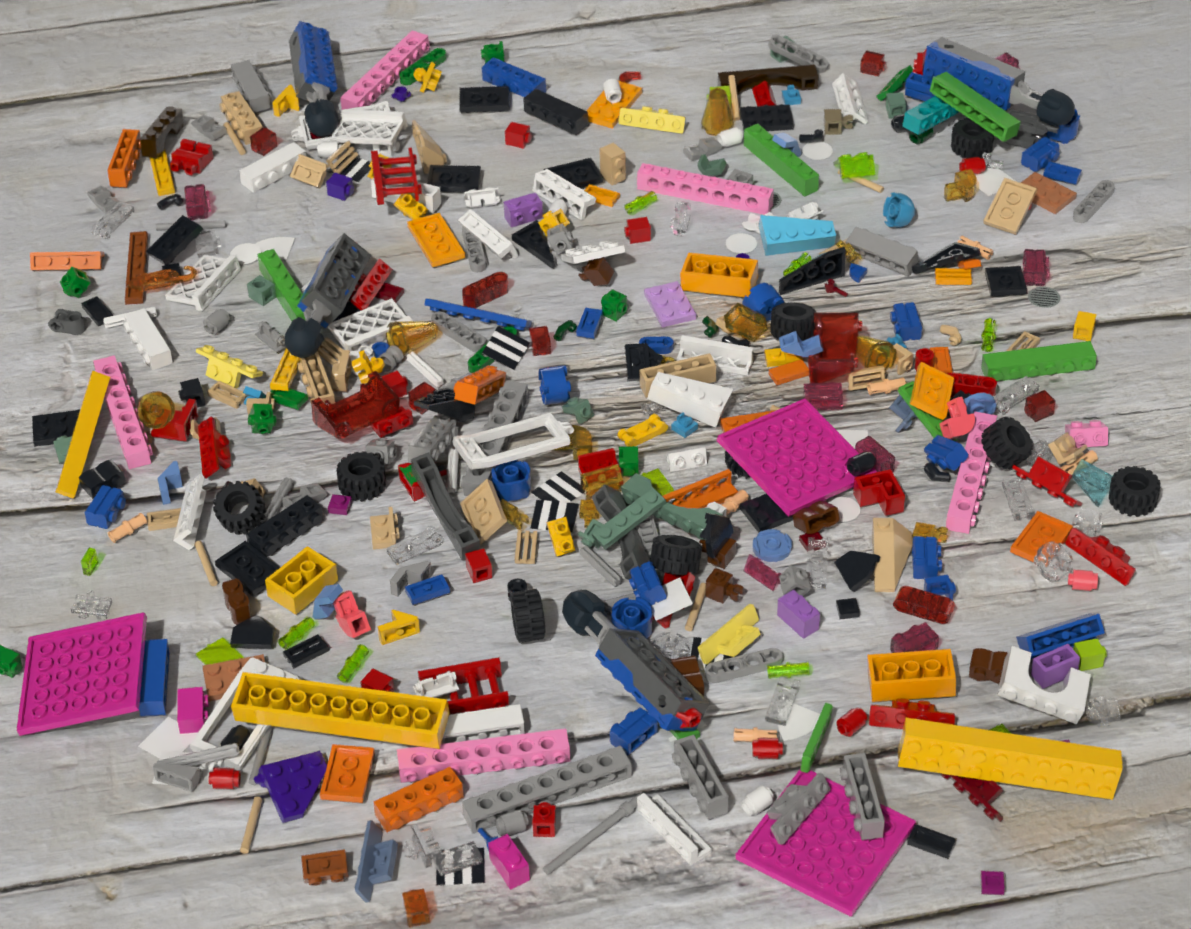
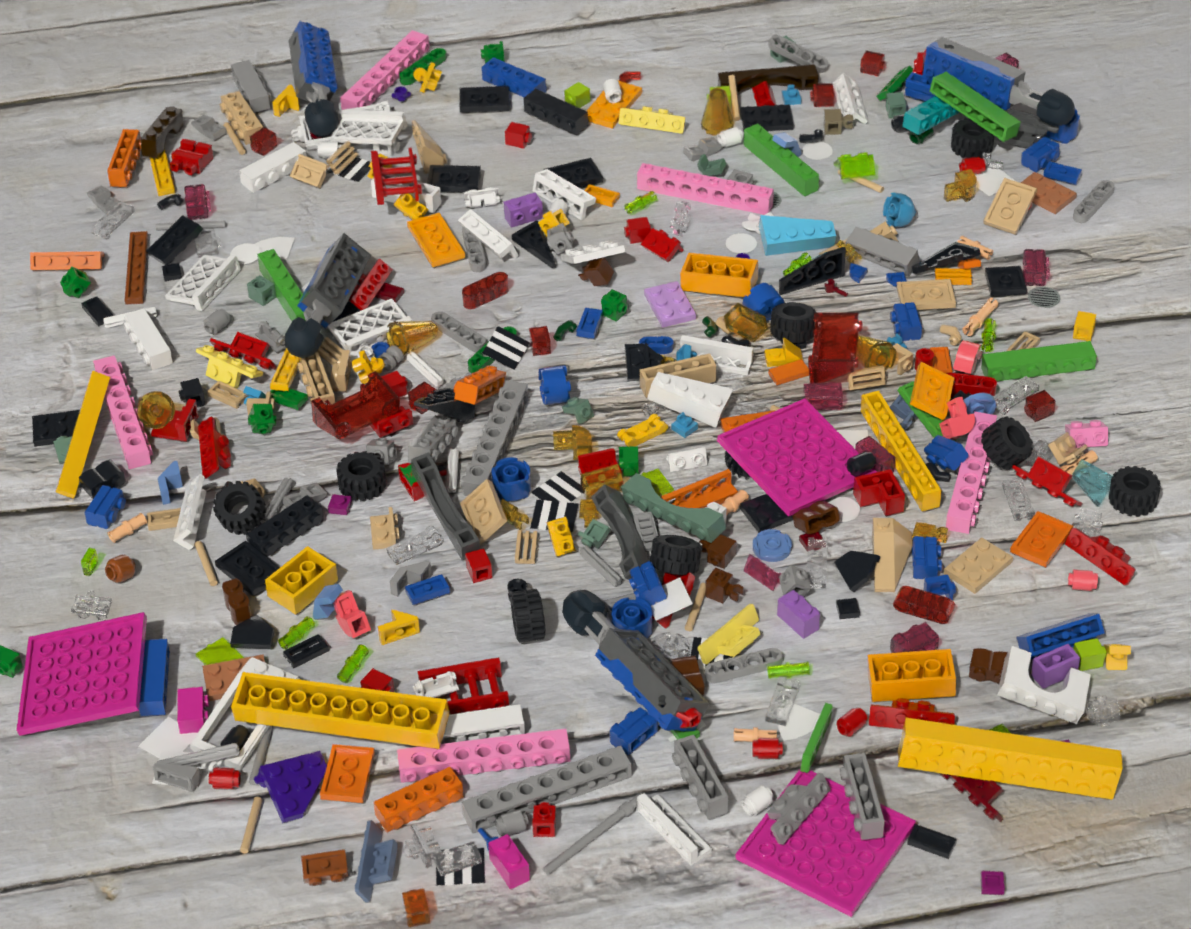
dark grey piece [48,309,85,335] -> none
clear orange plate [126,266,197,292] -> none
dark purple brick [326,173,354,201] -> none
blue plate [425,298,532,330] -> none
white animal [453,413,574,470] -> none
sand green plate [592,488,666,550] -> none
tan brick [600,142,626,186] -> none
black slope [699,513,734,558] -> none
medium blue slope [779,331,823,358] -> none
white hinge [786,202,824,220] -> none
light nougat pin [867,377,906,395] -> none
clear plate [1034,542,1073,583] -> none
none -> dark orange head [105,554,136,583]
none -> red bracket [209,332,277,370]
none -> lime brick [564,82,590,108]
none -> red bracket [641,228,684,262]
none -> dark azure tile [676,344,697,361]
none -> clear red brick [810,83,834,107]
none -> yellow brick [861,390,941,511]
none -> tan bracket [869,221,898,241]
none -> blue tile [886,272,906,287]
none -> tan plate [896,279,956,310]
none -> tan plate [944,537,1013,594]
none -> coral brick [953,340,983,374]
none -> light nougat pin [962,298,998,336]
none -> yellow slope [1103,644,1131,670]

